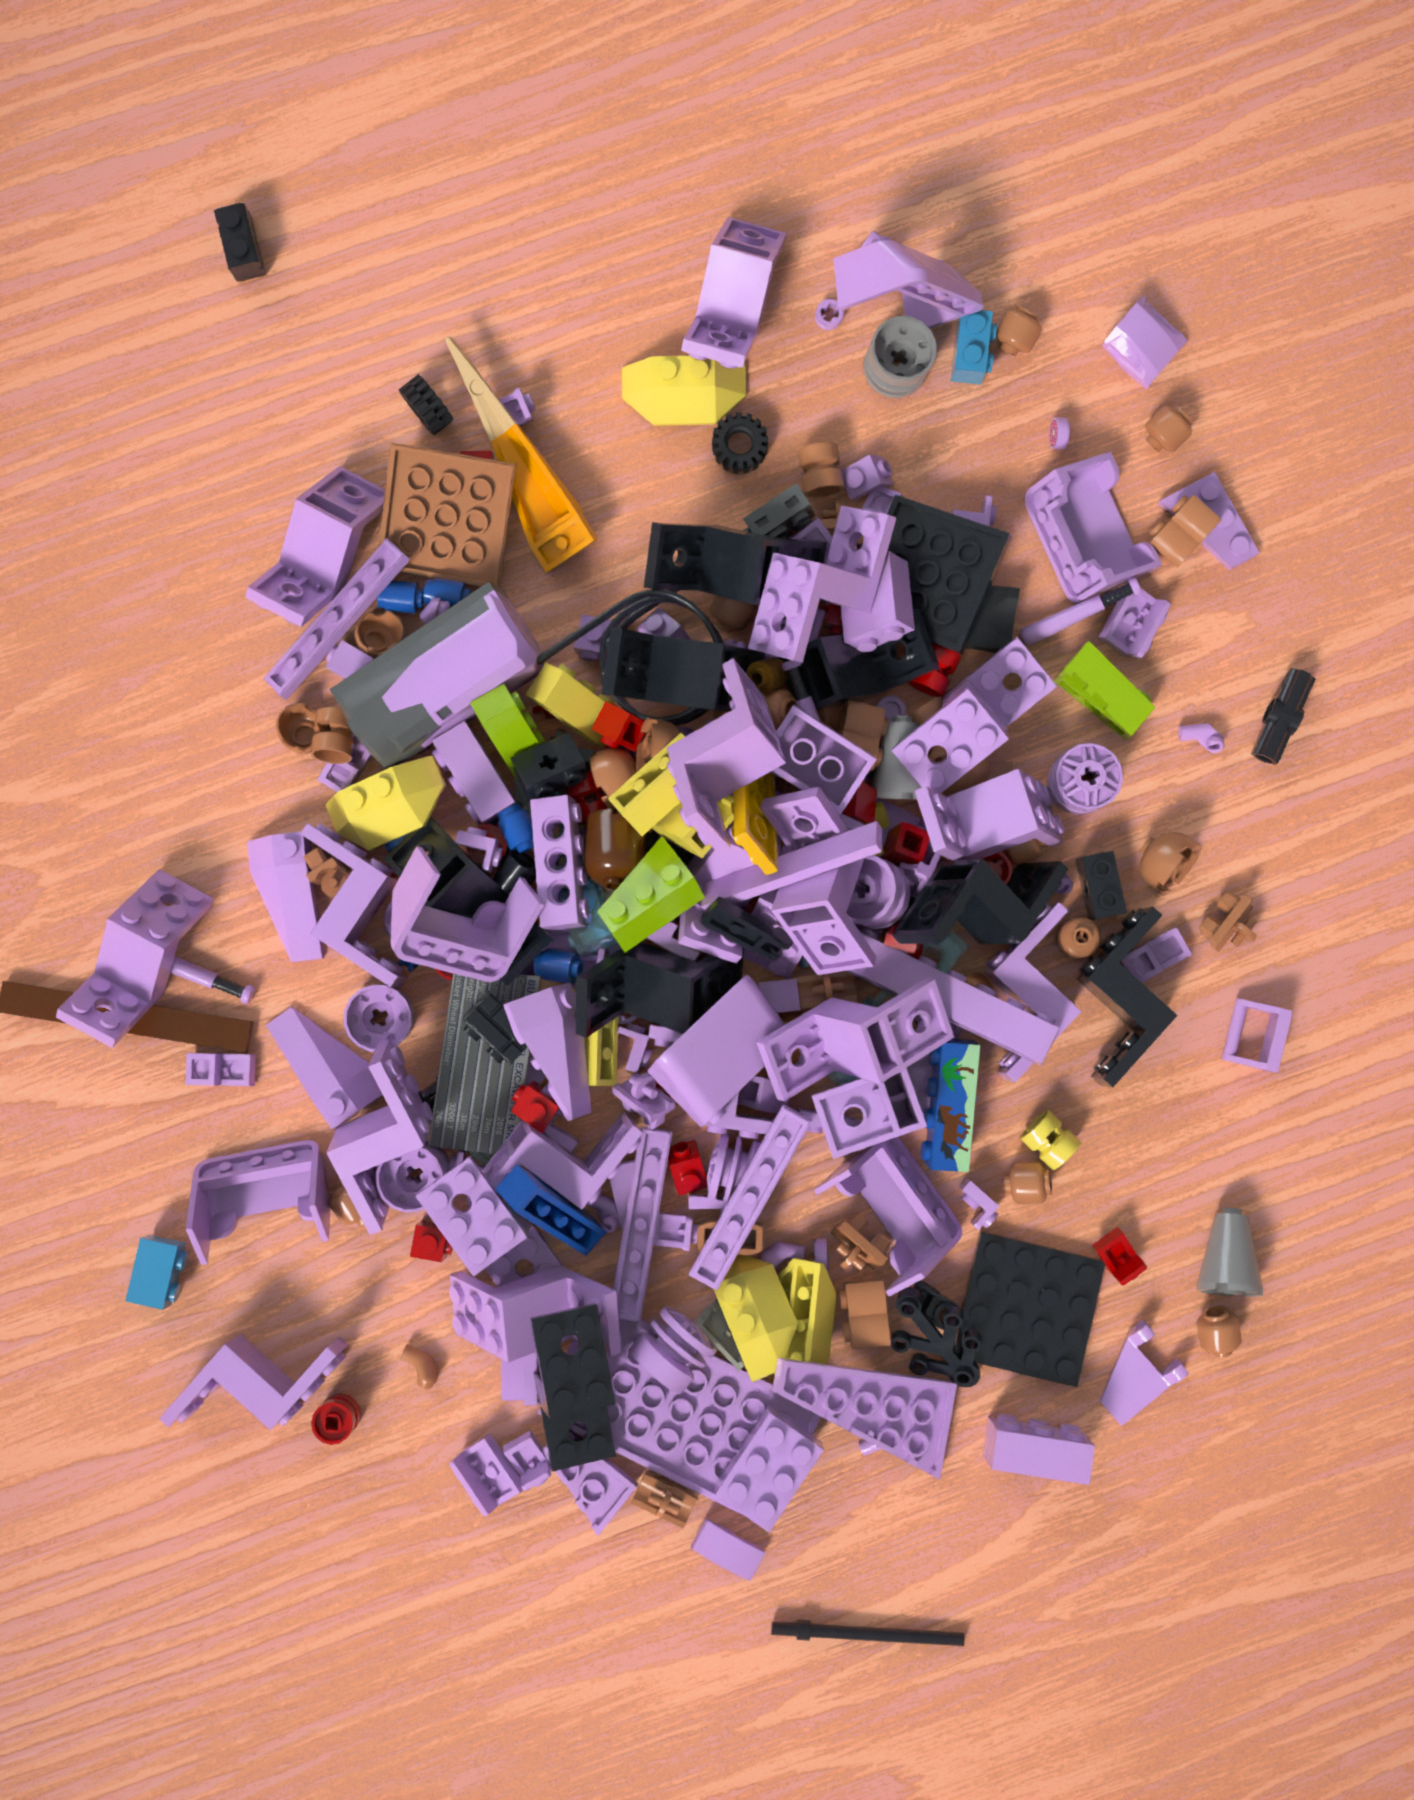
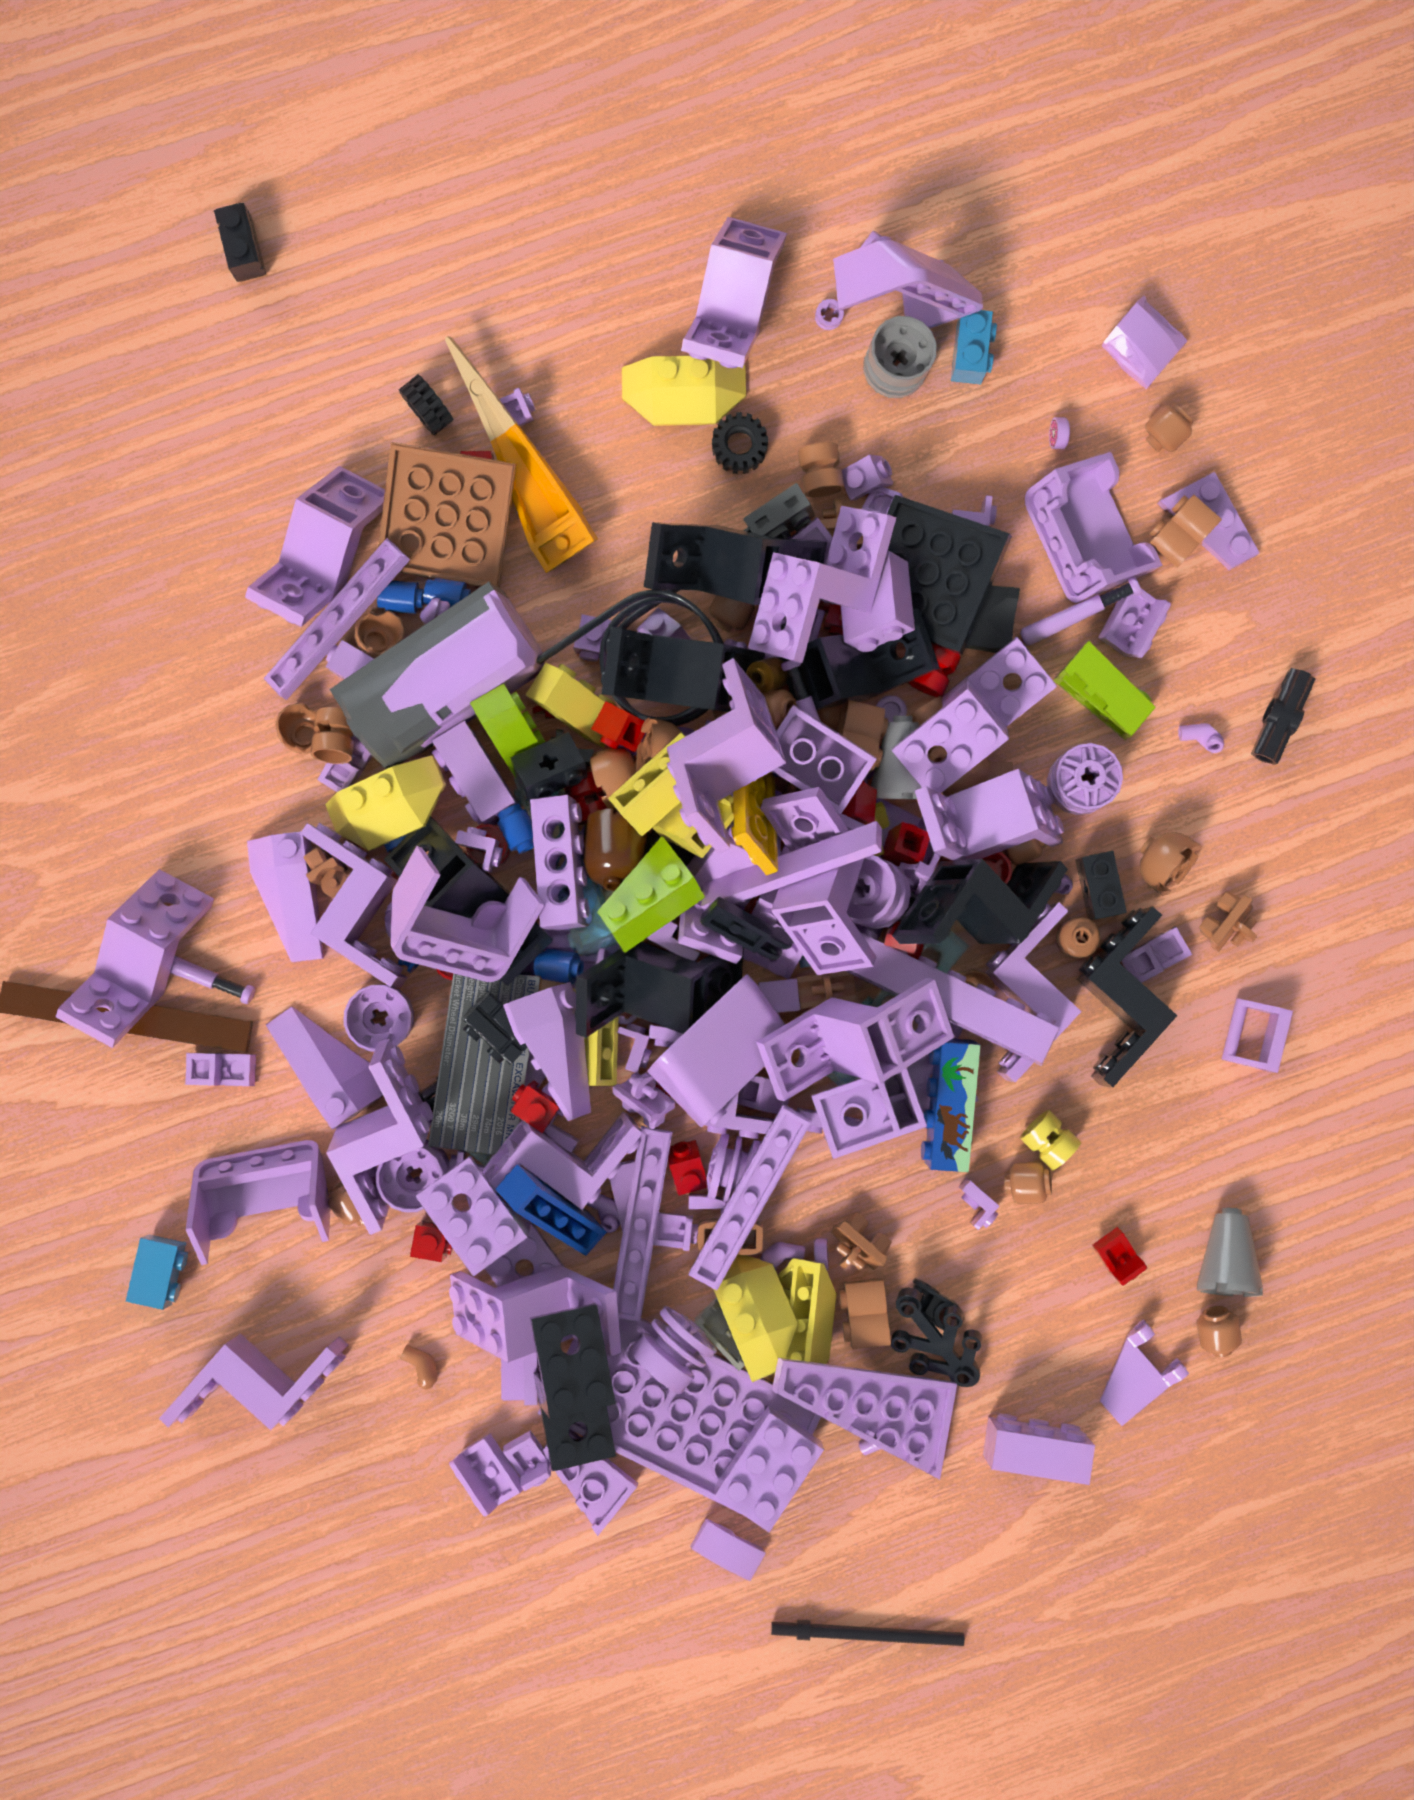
red wheel [311,1393,361,1445] -> none
black piece [493,850,536,893] -> none
nougat hips [631,1472,697,1529] -> none
lavender windscreen [814,1137,962,1296] -> none
black plate [953,1231,1105,1387] -> none
nougat head [996,306,1042,356] -> none

